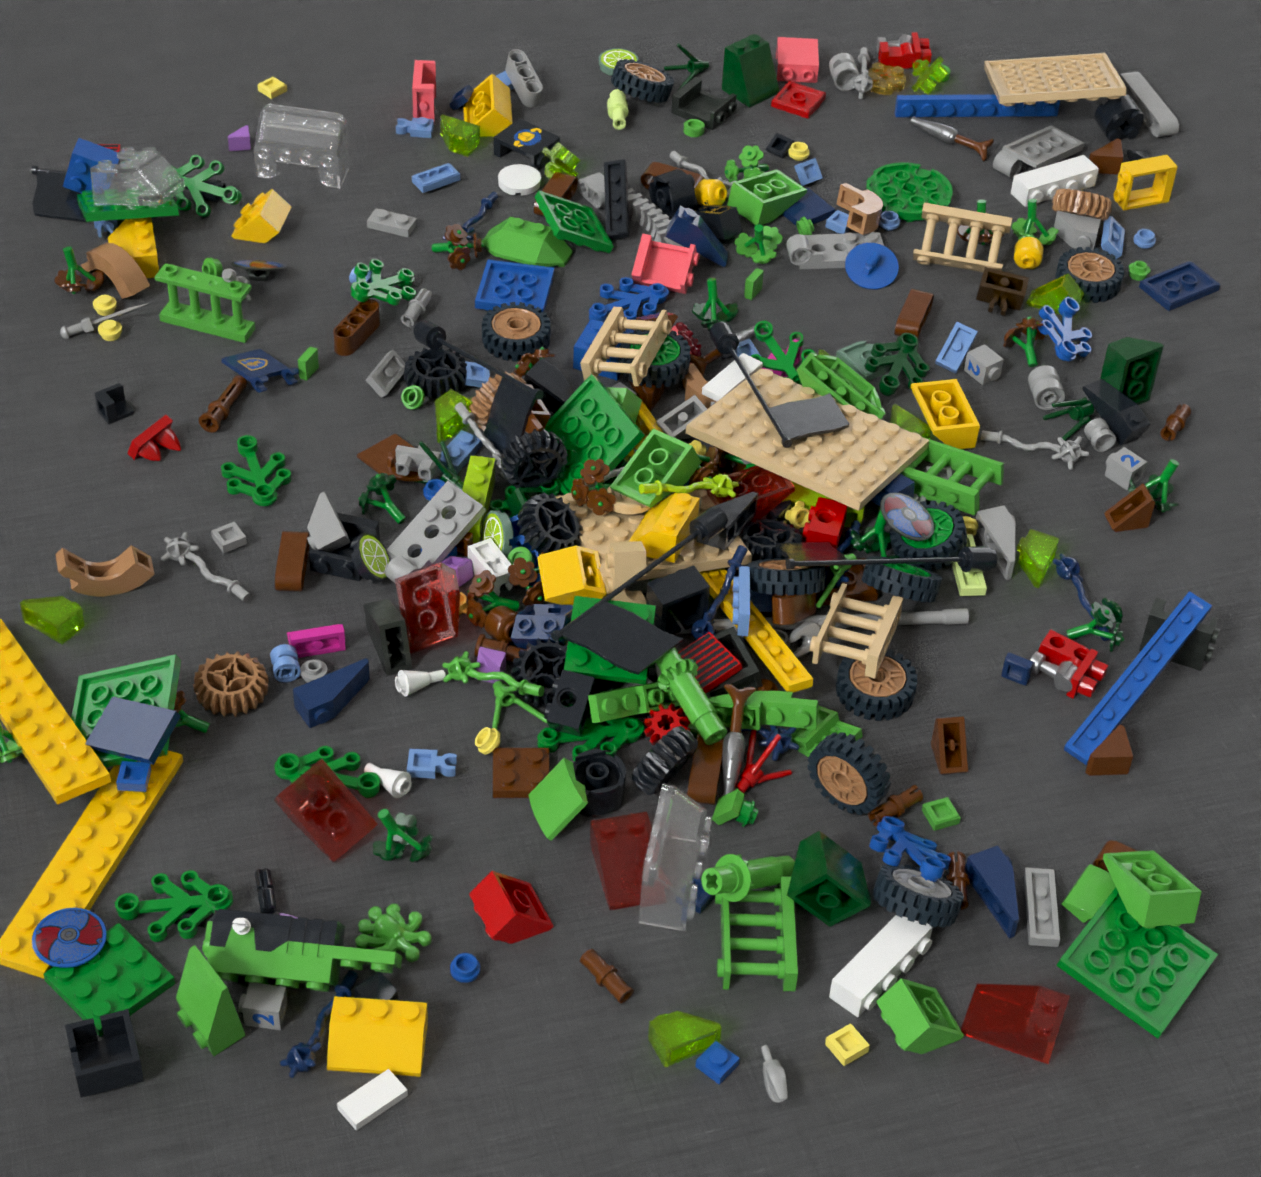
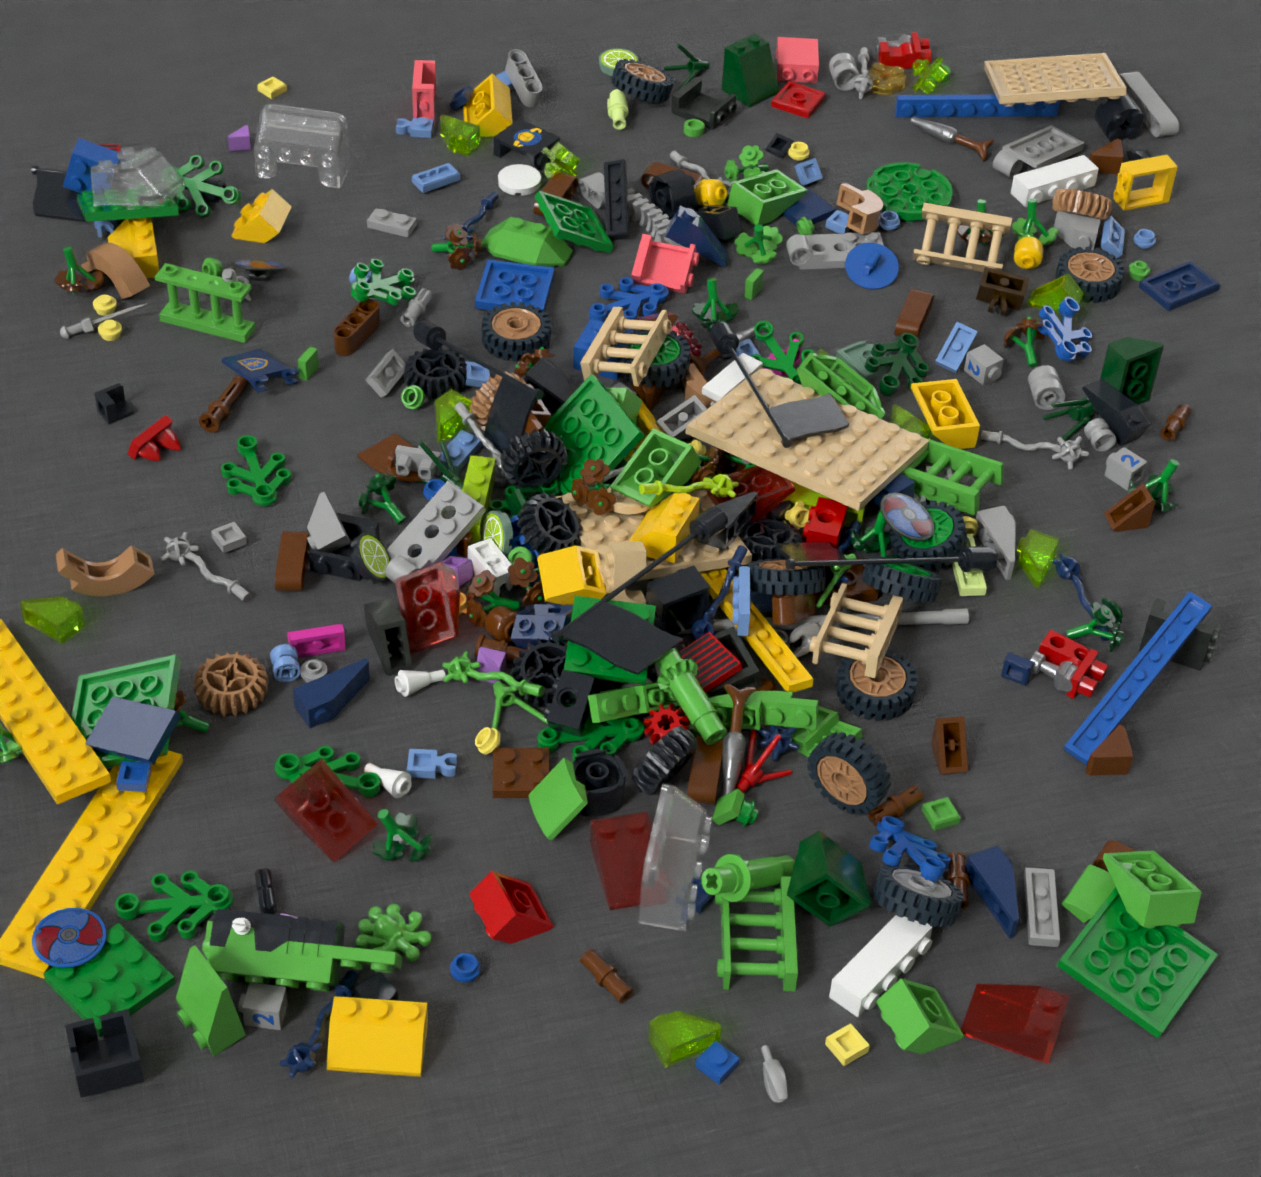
white tile [337,1069,408,1131] -> none

